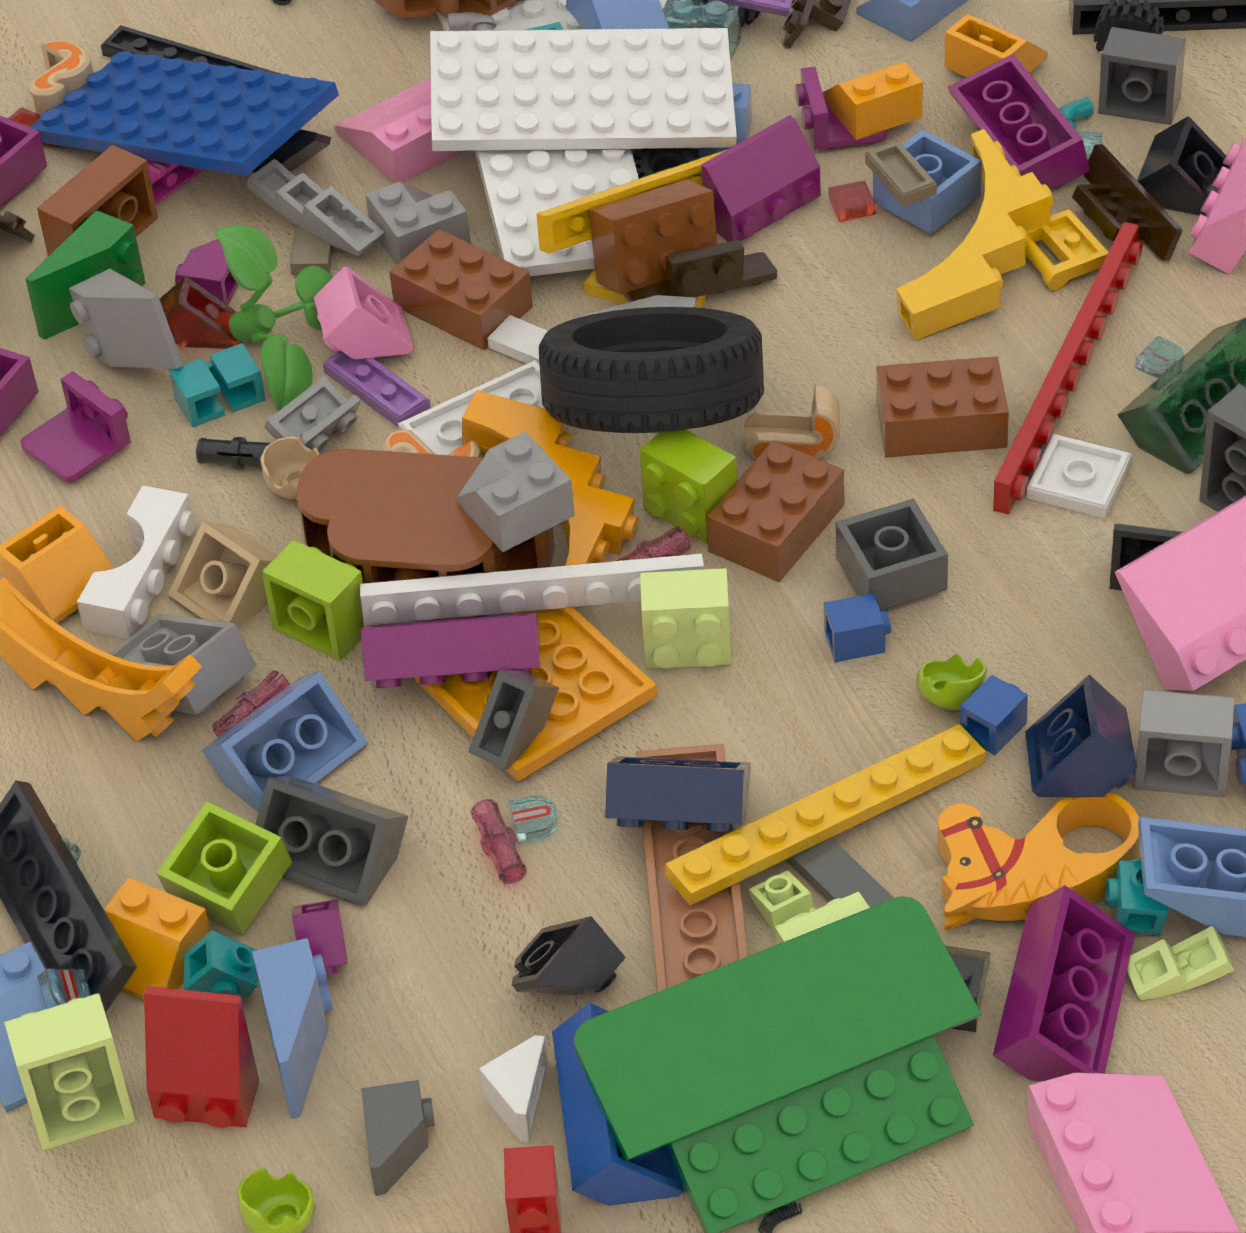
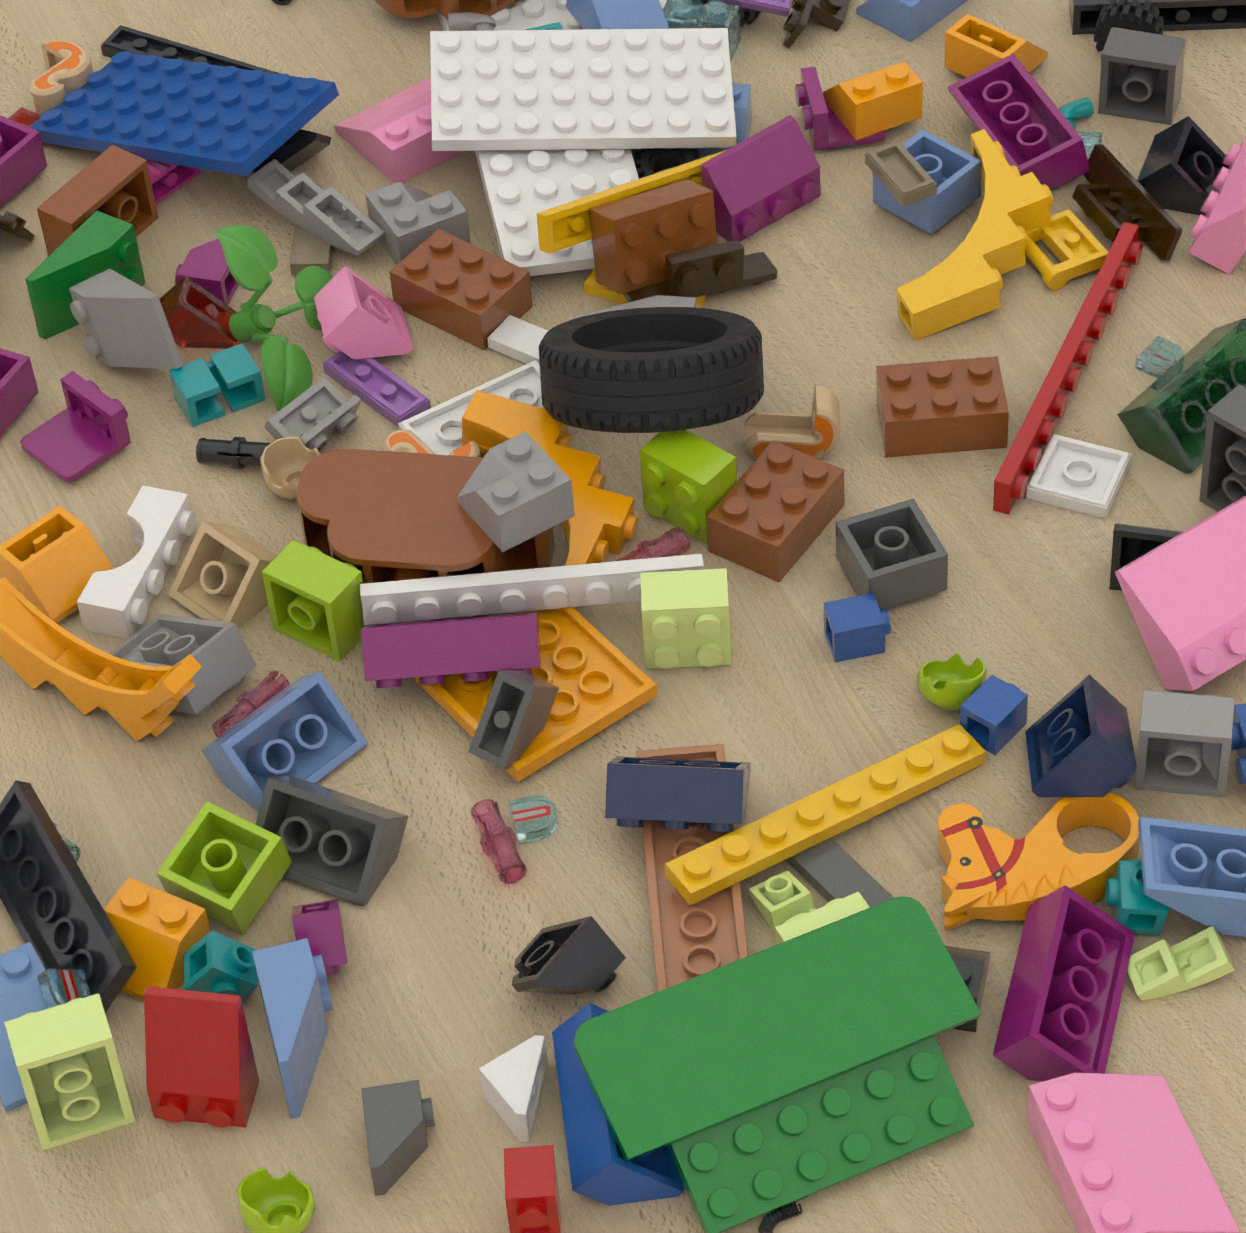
clear red tile [828,180,876,222] -> none

